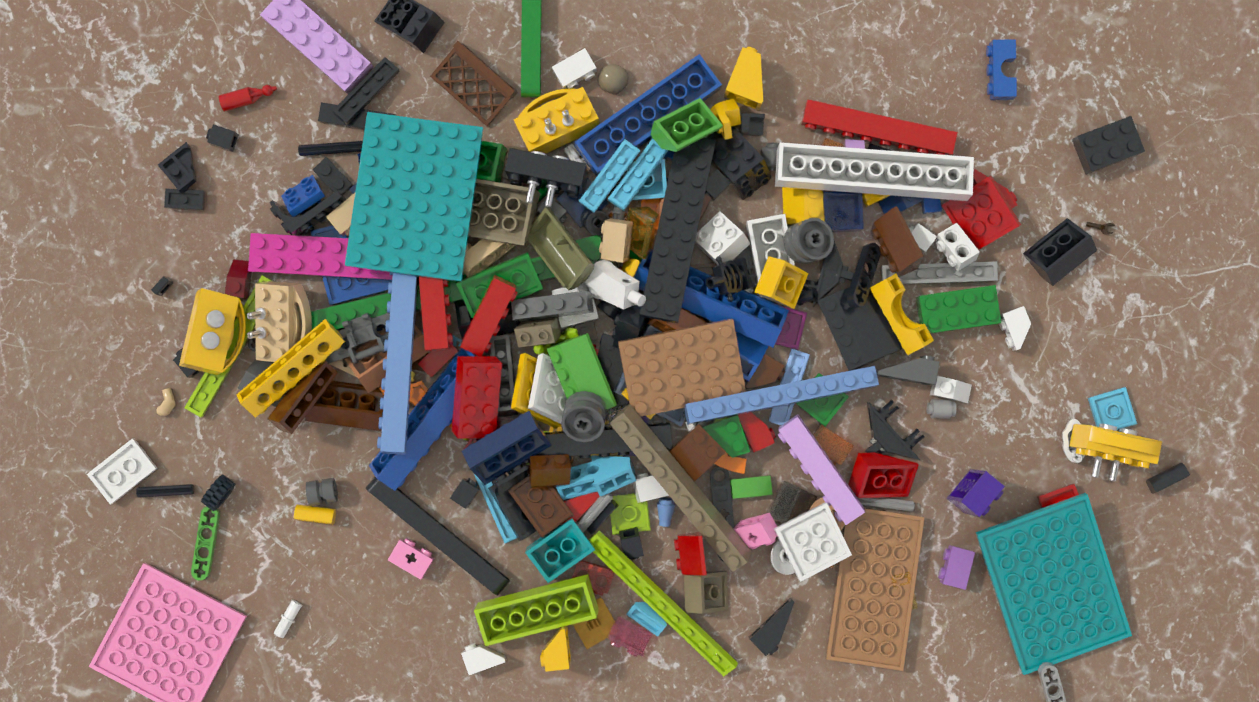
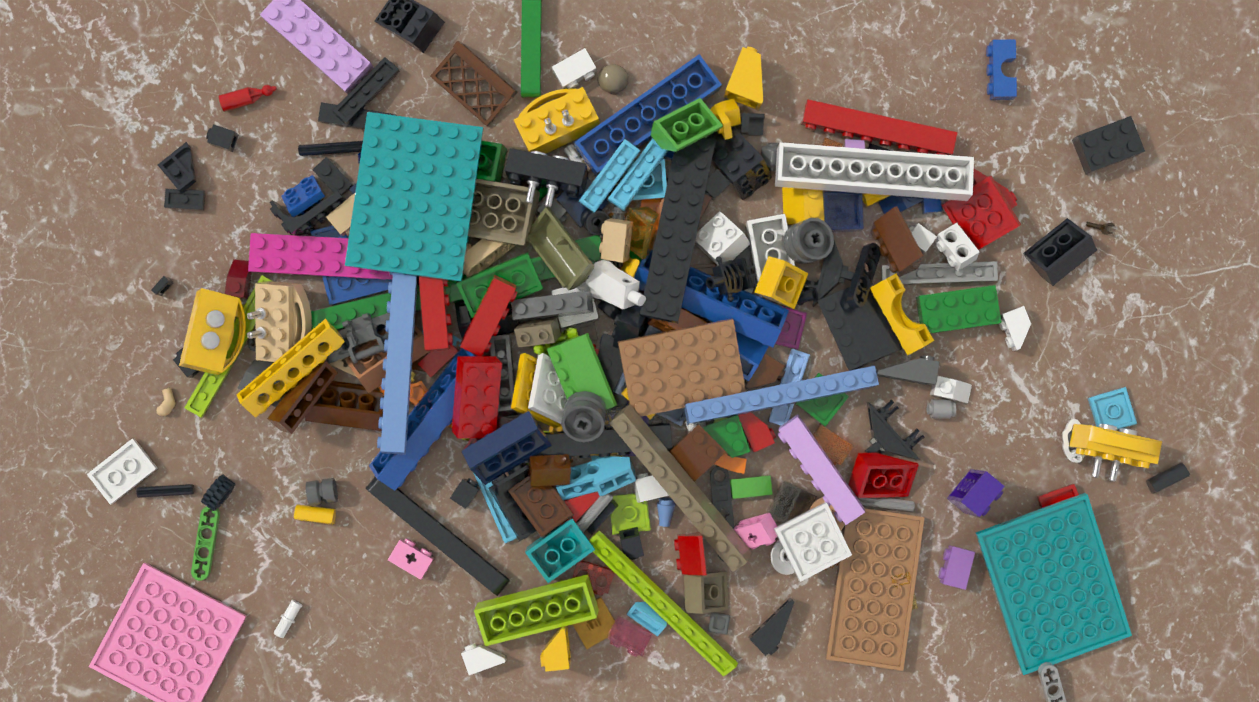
none -> dark grey tile [708,612,730,635]

